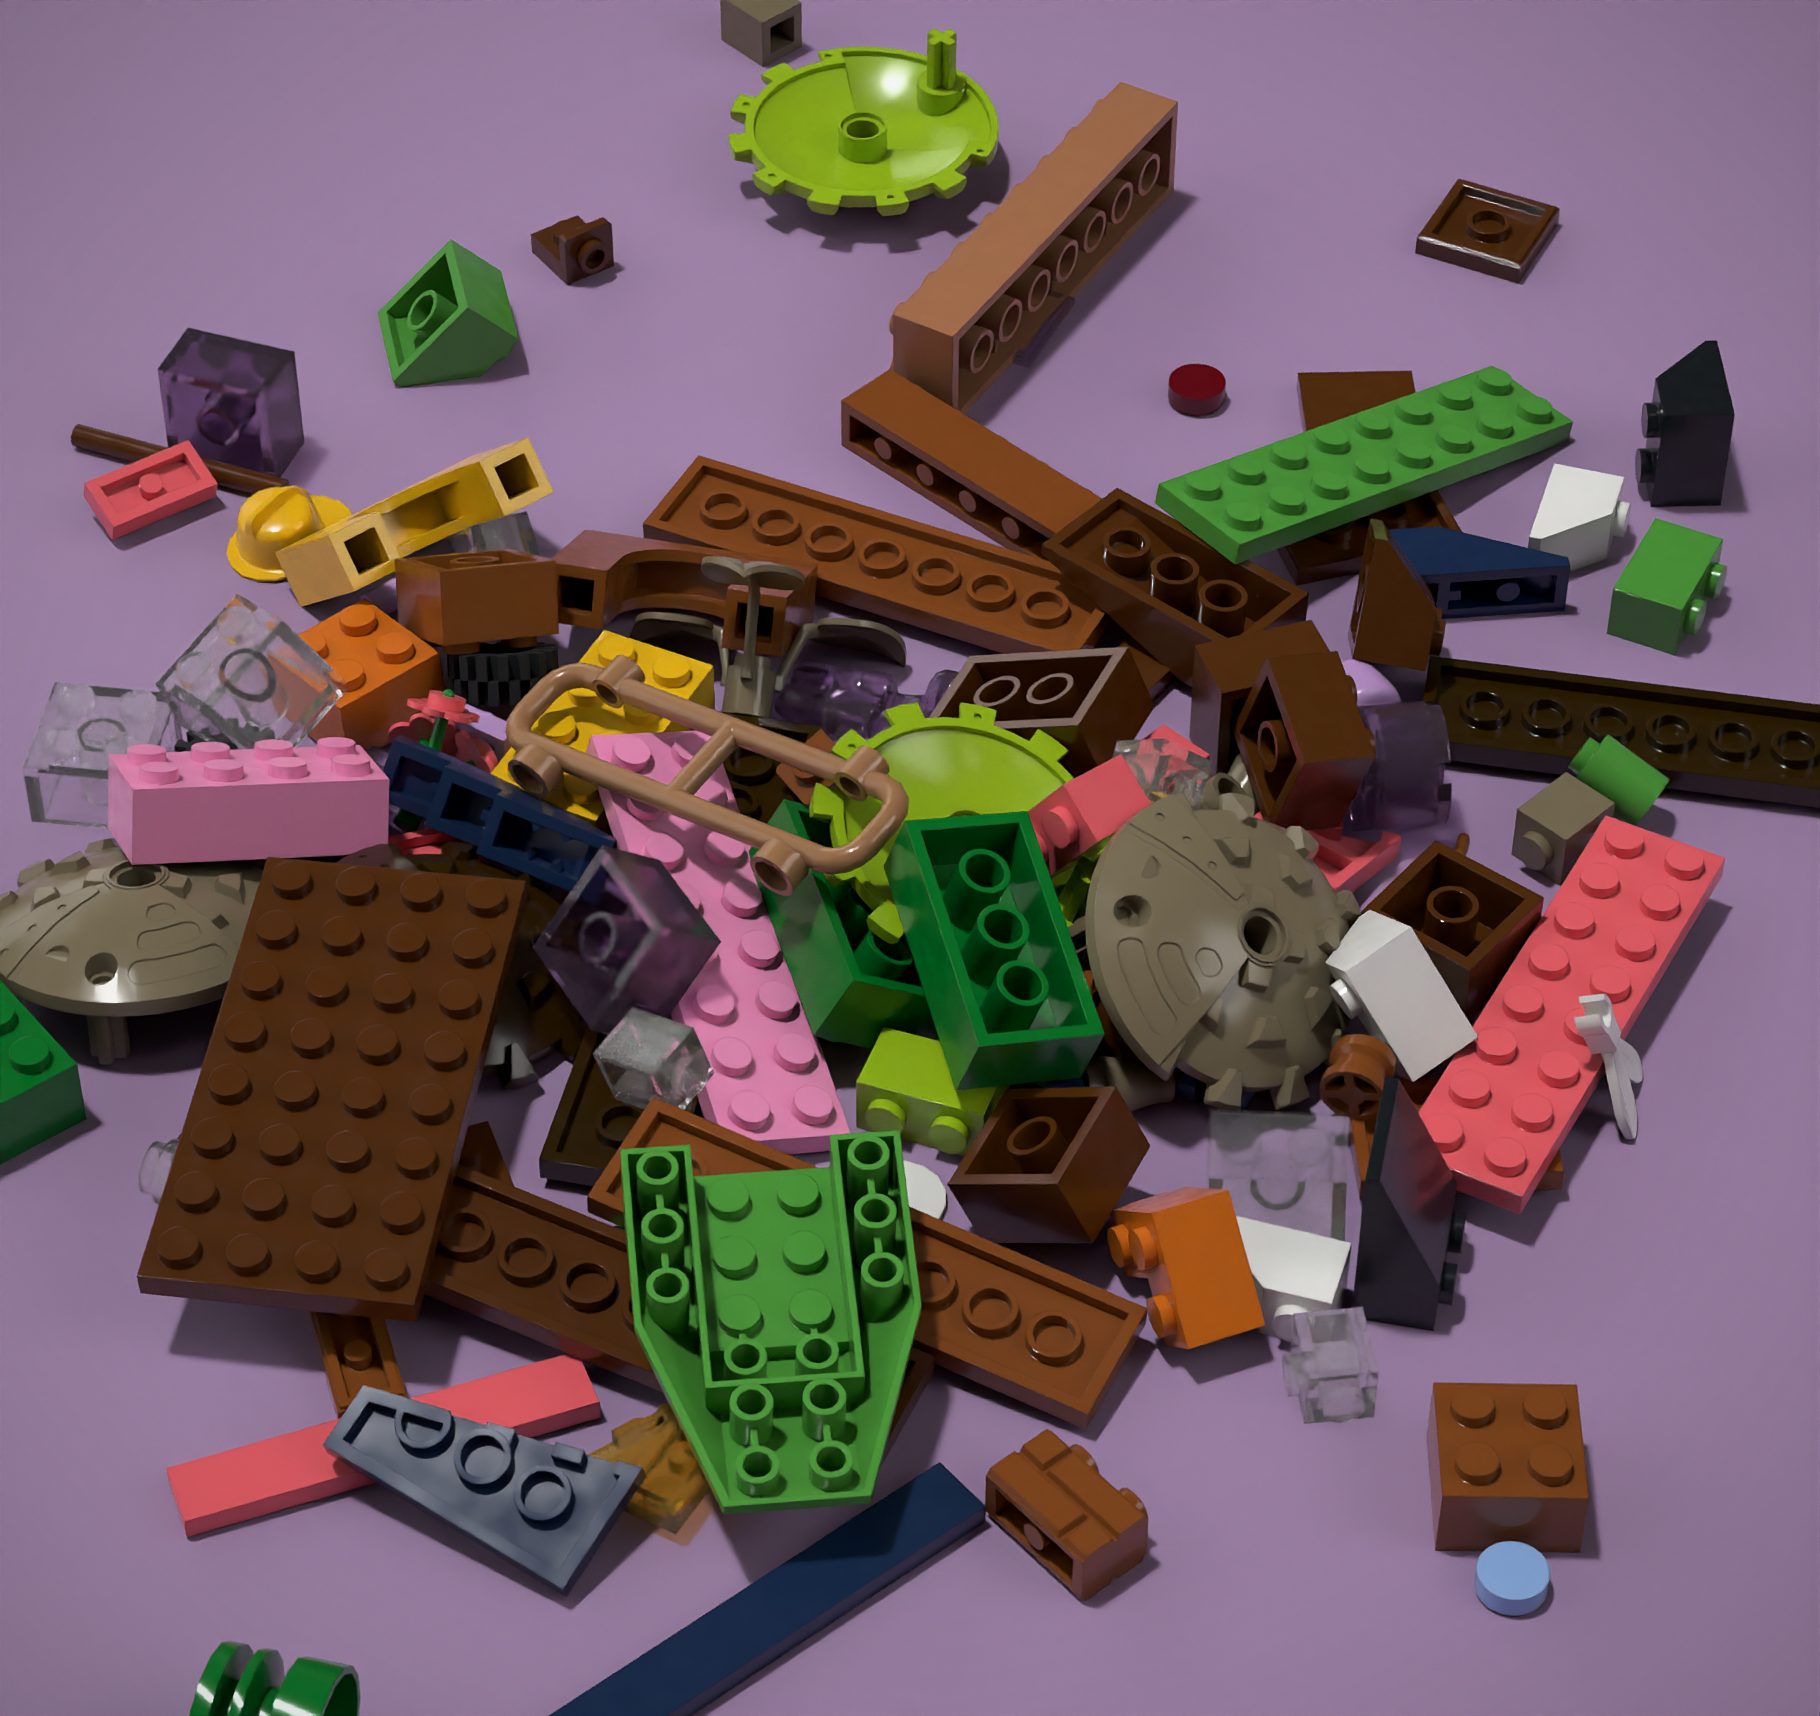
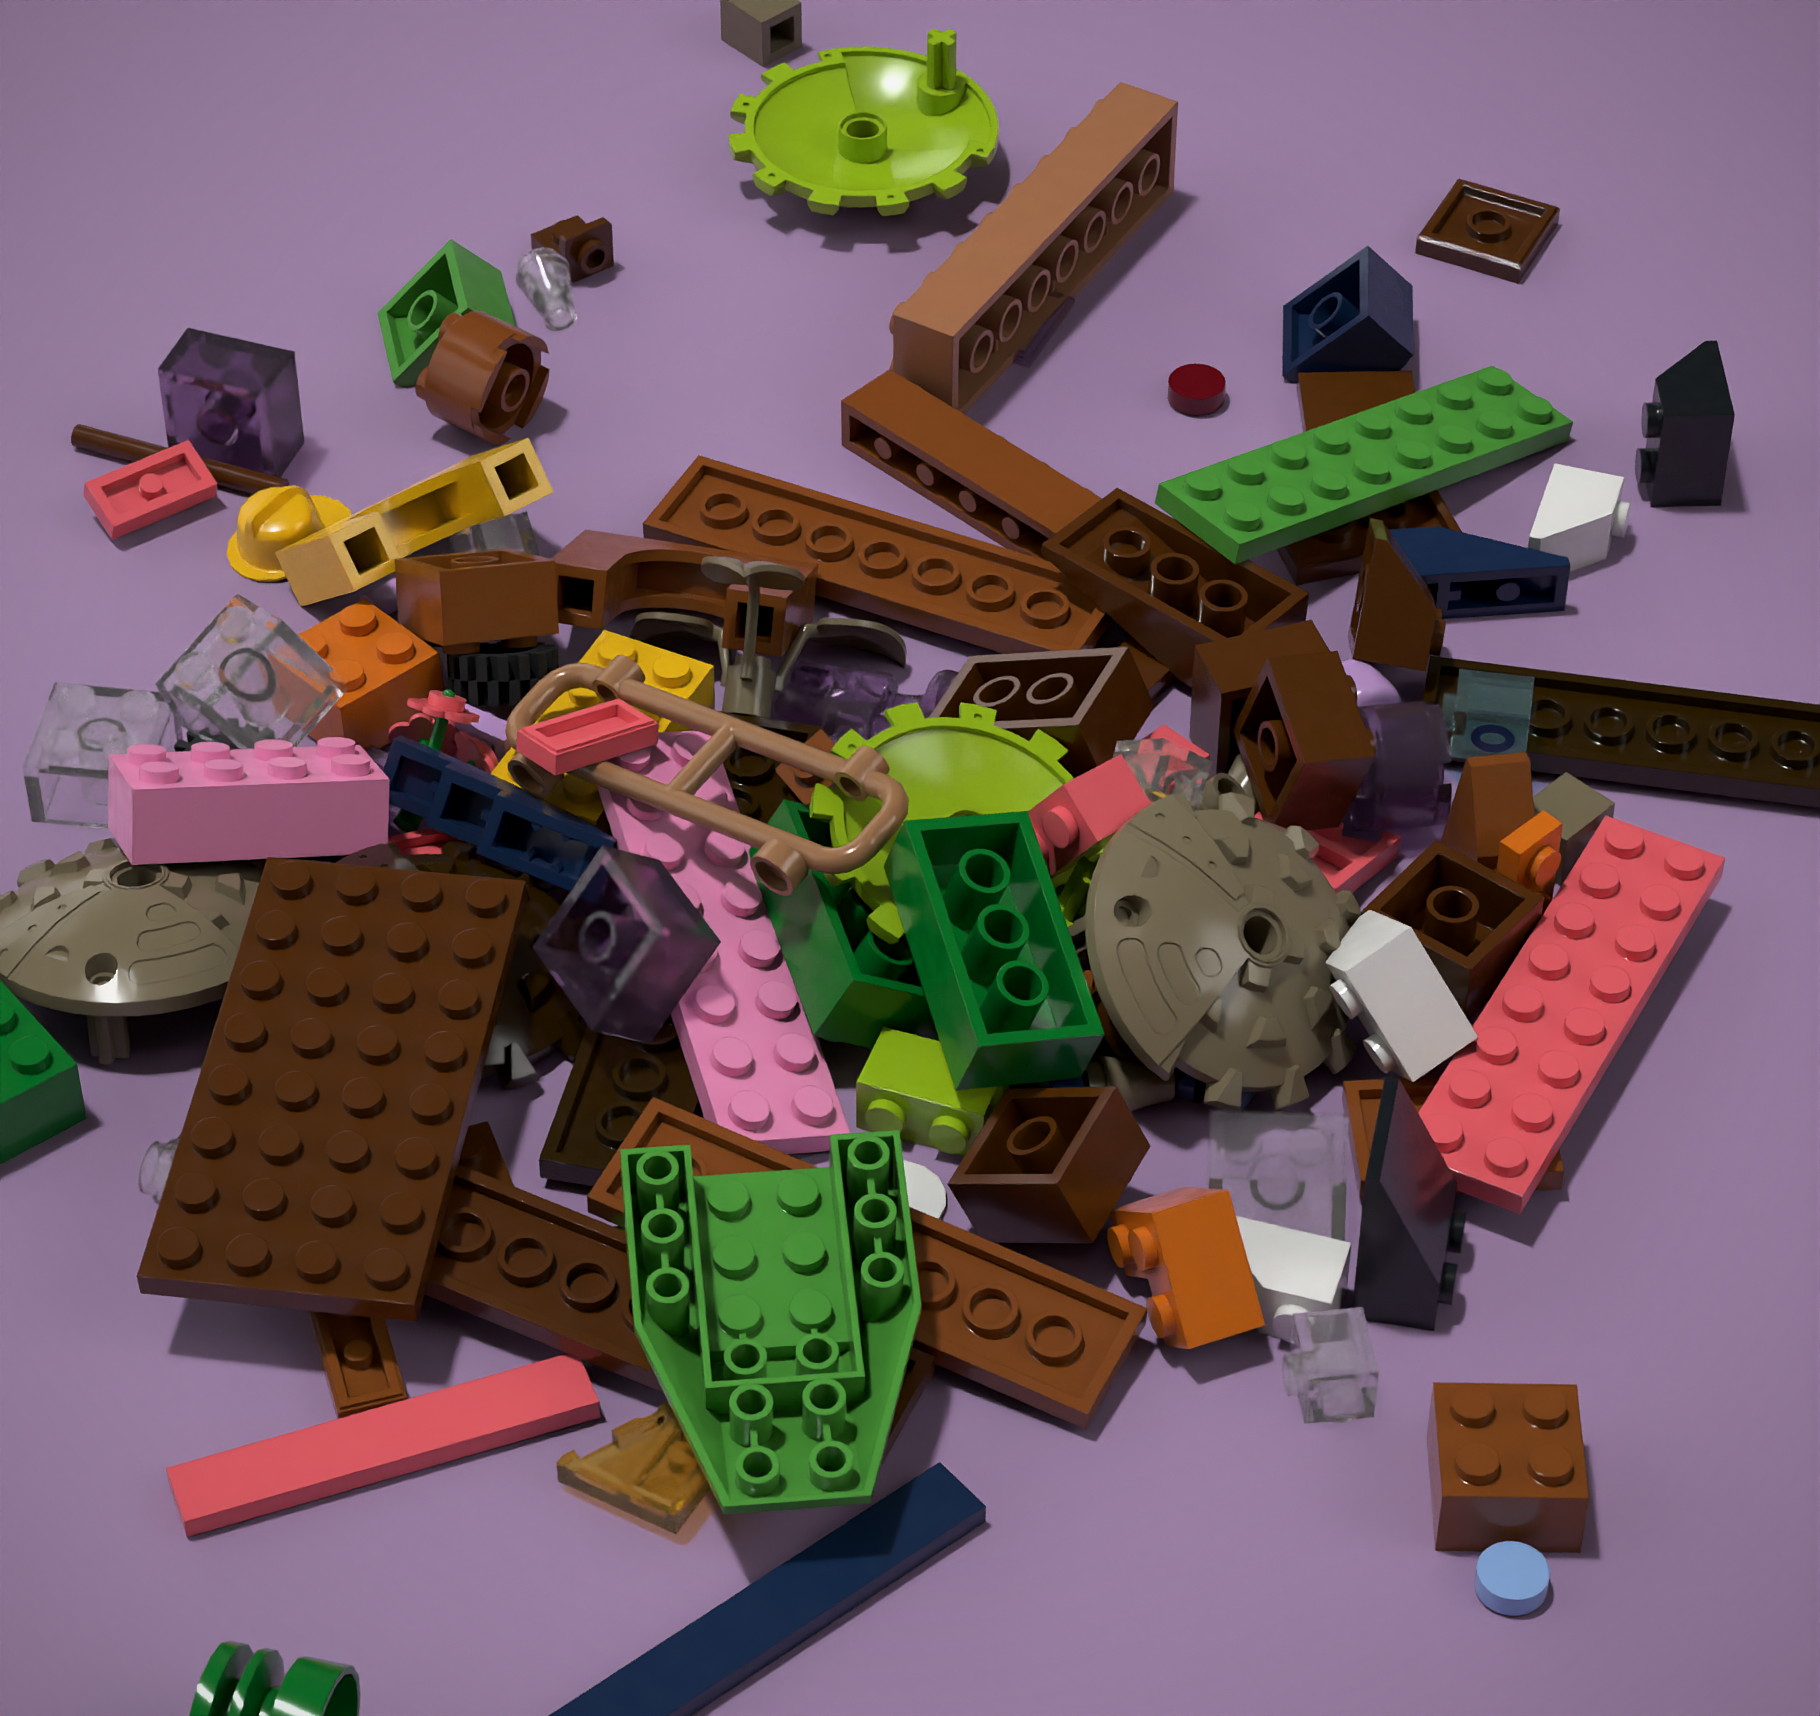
dark blue wing [323,1385,646,1597] -> none
clear brick [593,1007,714,1110] -> none
dark orange brick [985,1429,1149,1601] -> none
dark orange wheel [1319,1034,1397,1120] -> none
bright green brick [1568,734,1669,826] -> none
white piece [1574,994,1643,1139] -> none
bright green brick [1607,518,1727,655] -> none
none -> dark orange brick [415,311,549,444]
none -> clear cone [516,247,577,331]
none -> coral tile [516,698,659,776]
none -> dark blue slope [1282,246,1414,383]
none -> clear light blue brick [1440,669,1535,759]
none -> dark orange slope [1440,752,1535,872]
none -> orange plate [1496,810,1563,917]

